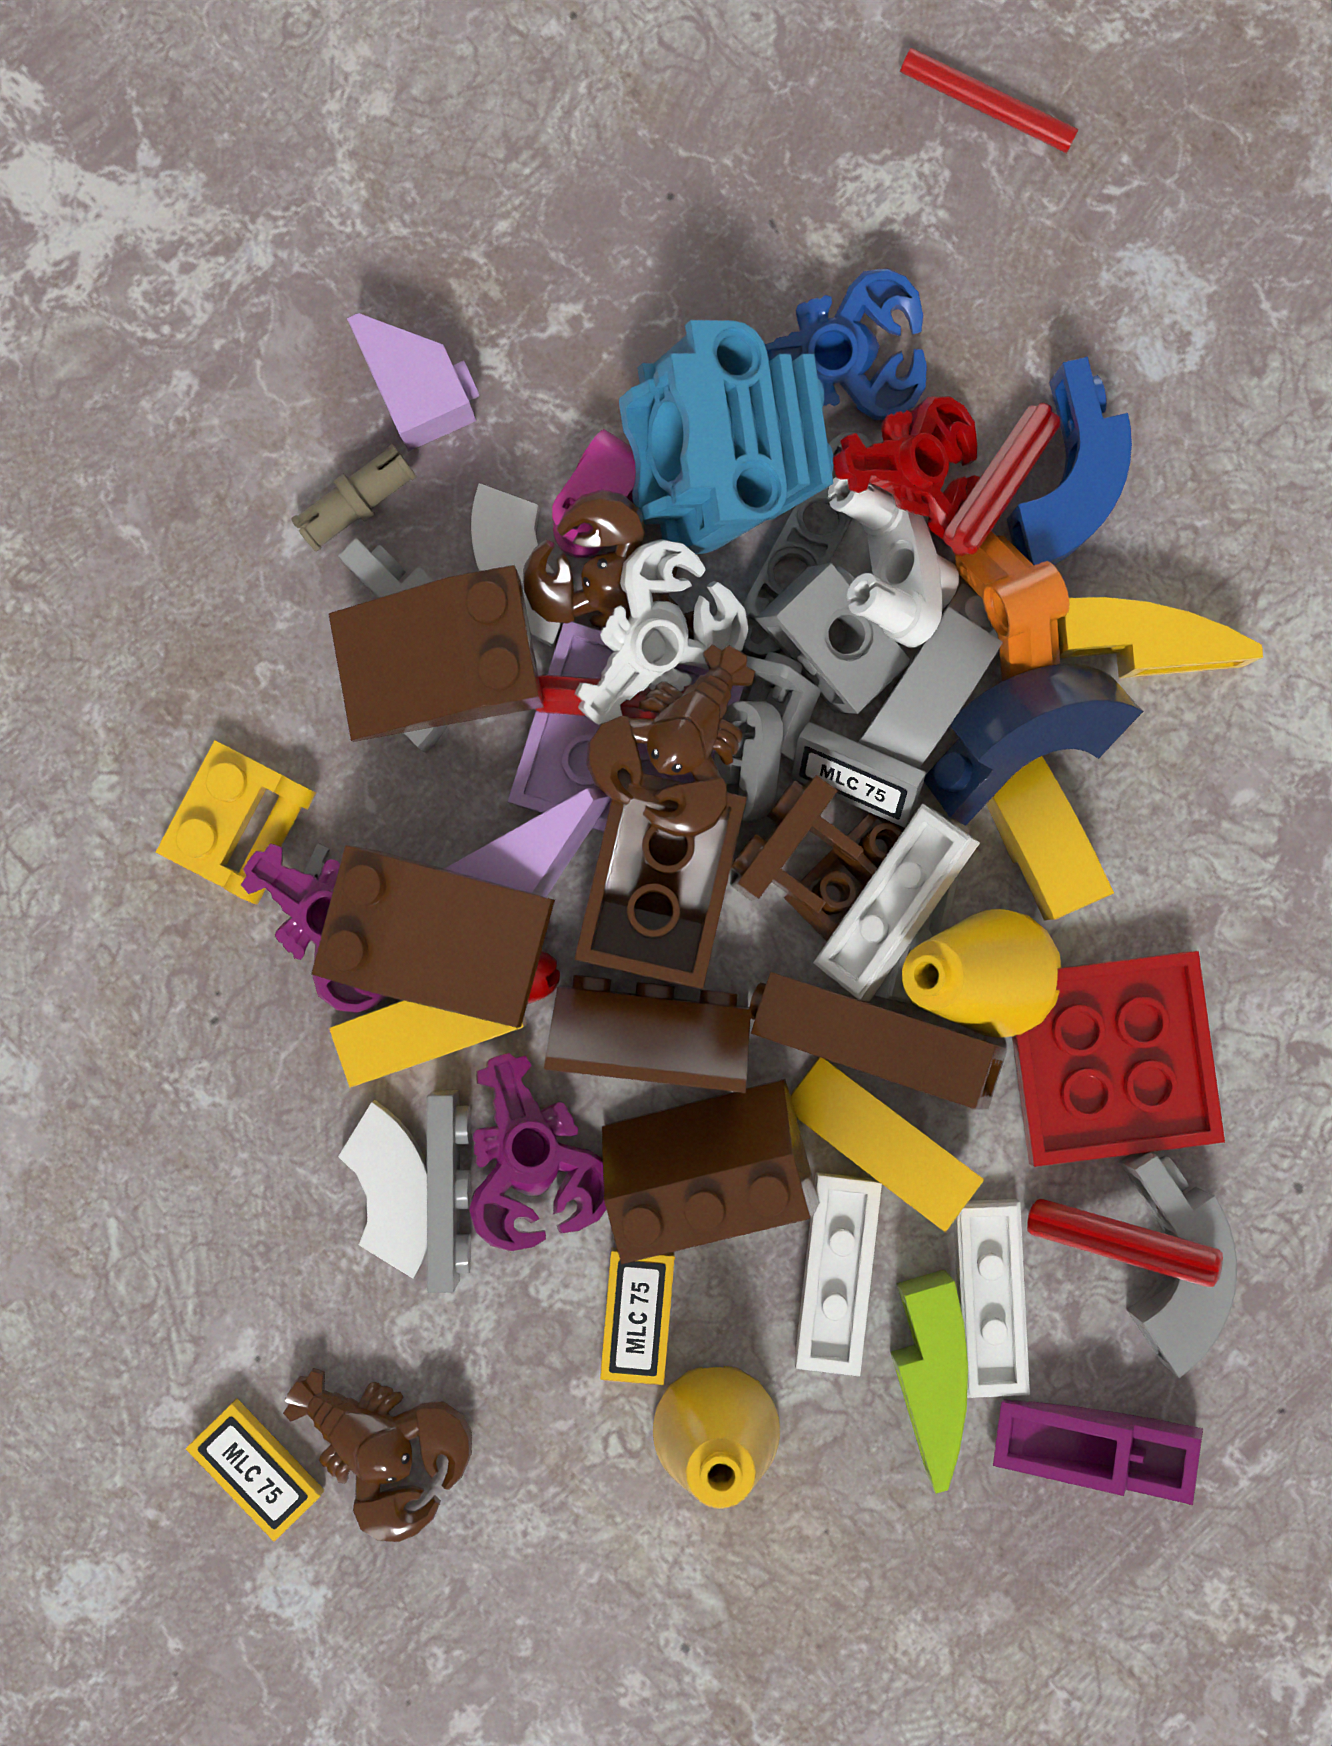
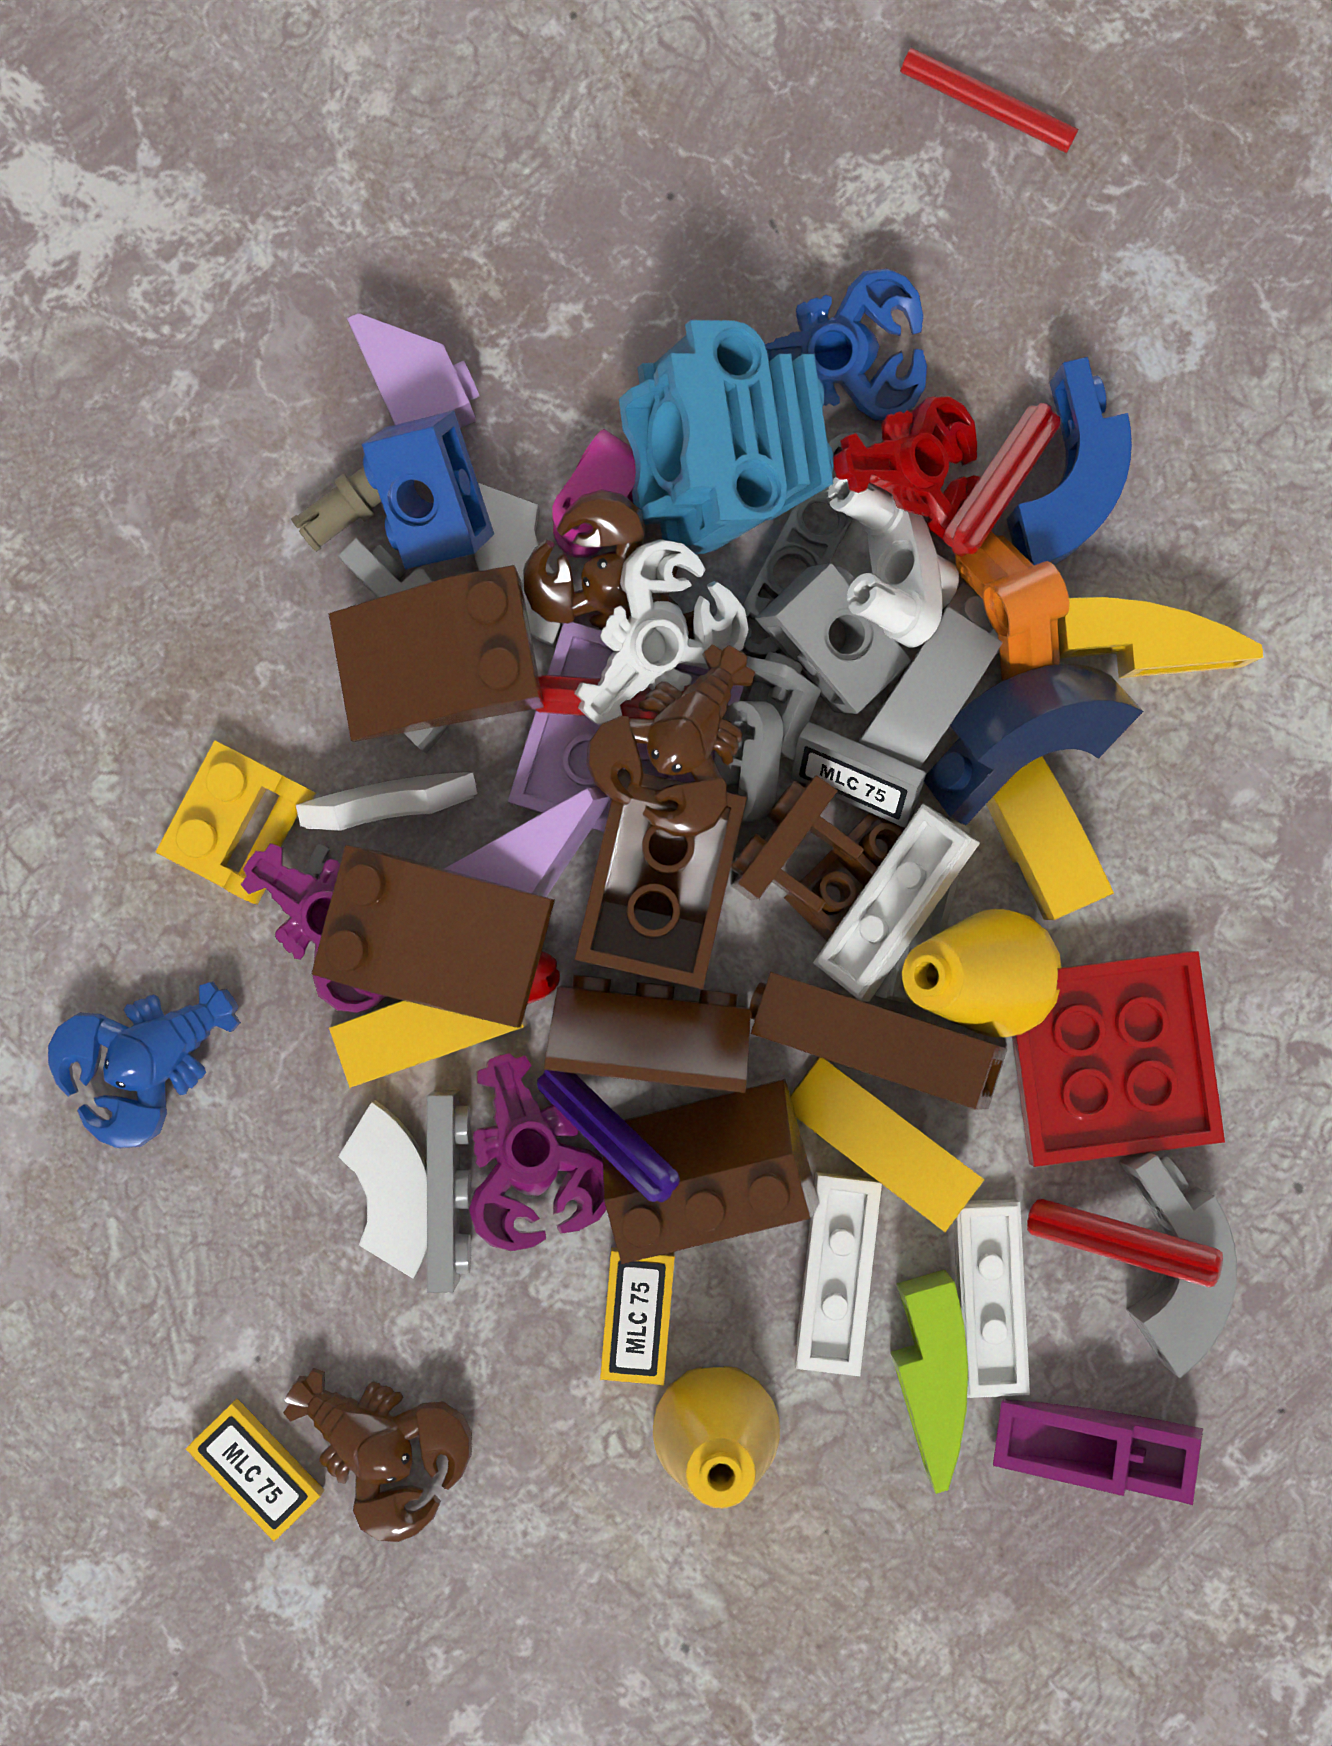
none -> blue animal [48,981,241,1149]
none -> white tile [296,772,478,830]
none -> blue brick [362,410,494,569]
none -> dark purple axle [537,1070,680,1202]

